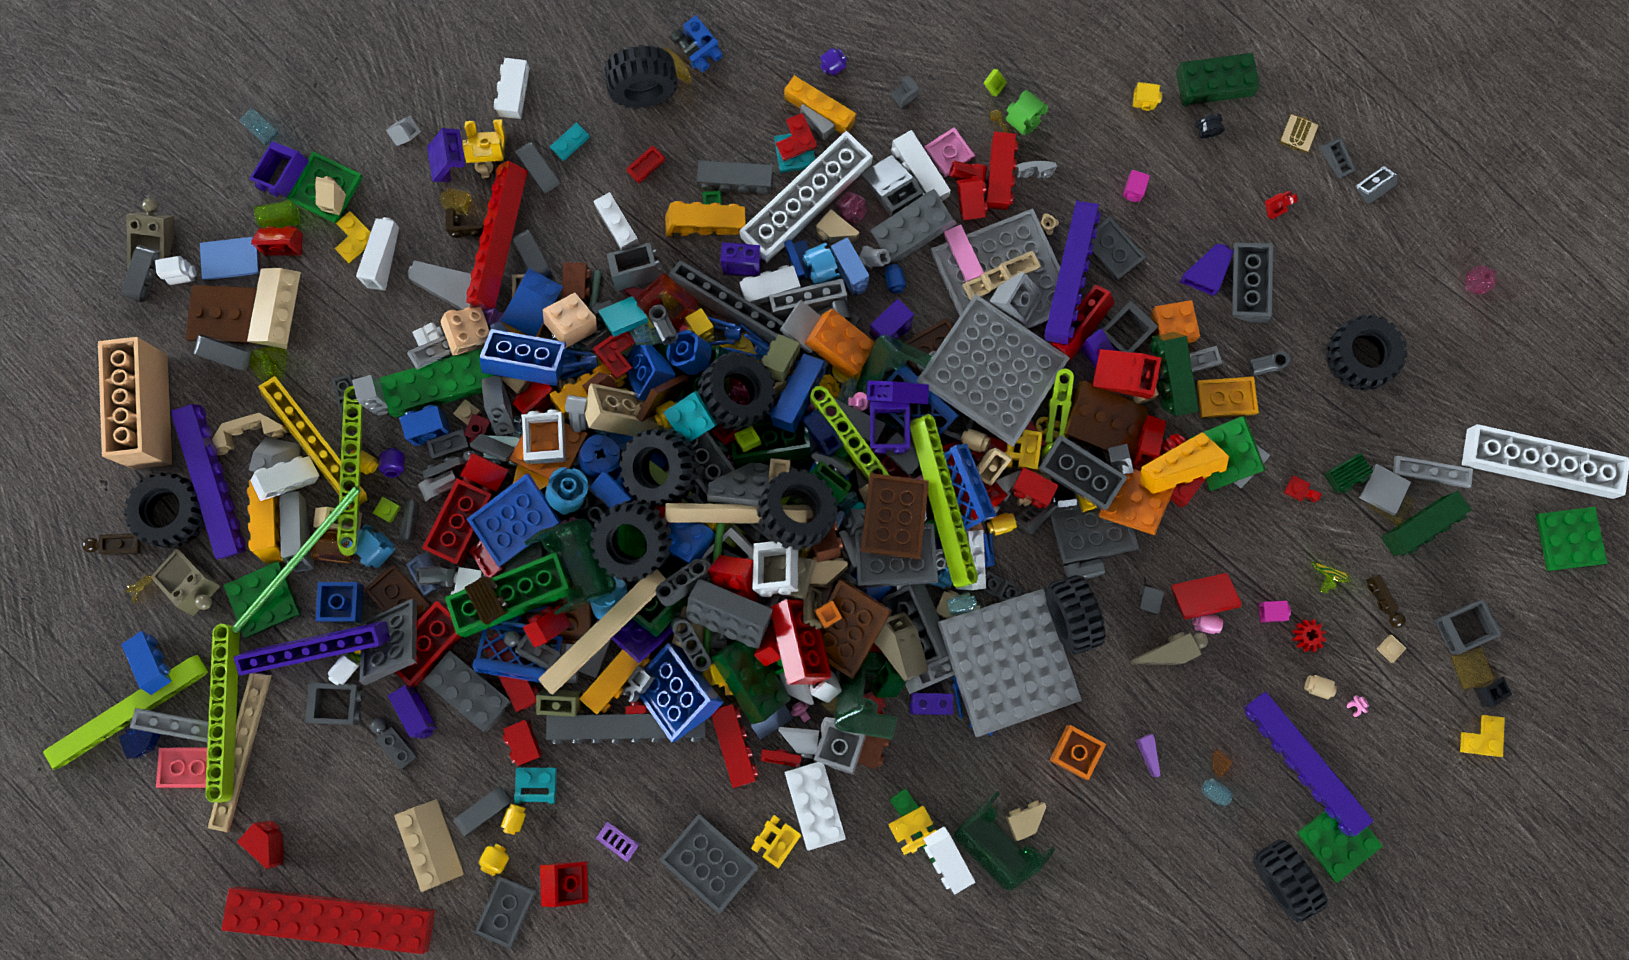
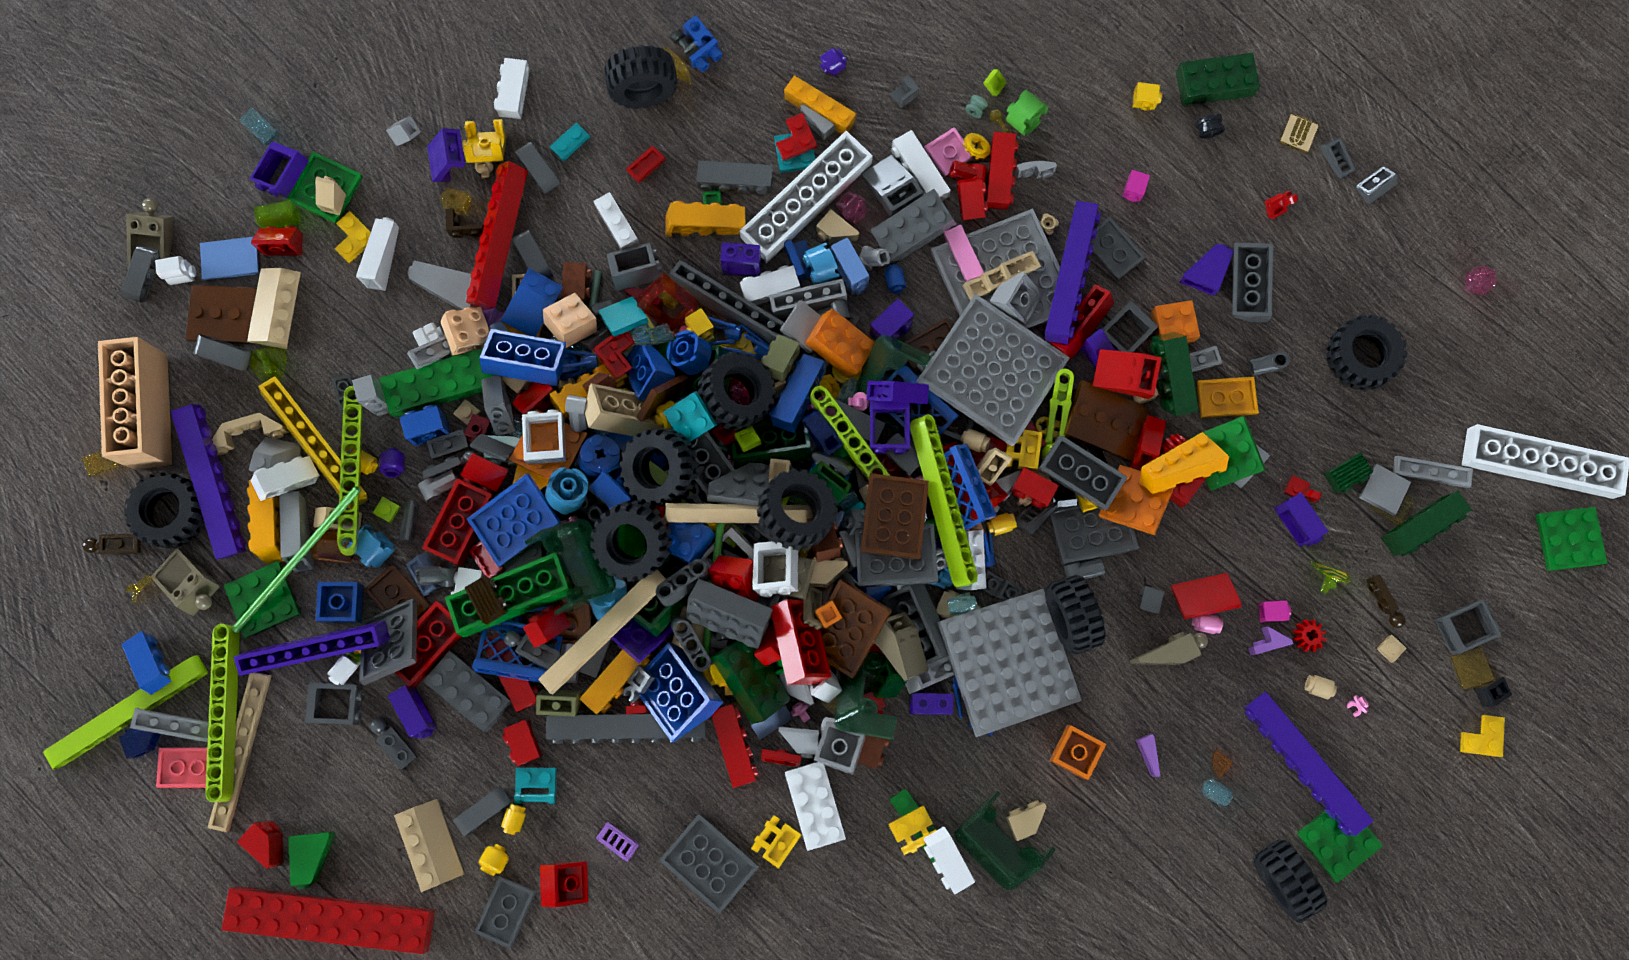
dark grey piece [649,305,678,345] -> none
dark grey brick [1108,444,1134,475] -> none
none -> clear yellow slope [81,448,119,477]
none -> green slope [289,831,335,889]
none -> yellow gear [963,133,991,160]
none -> sand green wheel [965,95,988,118]
none -> medium lavender slope [1248,626,1293,656]
none -> dark purple window [1273,492,1328,547]

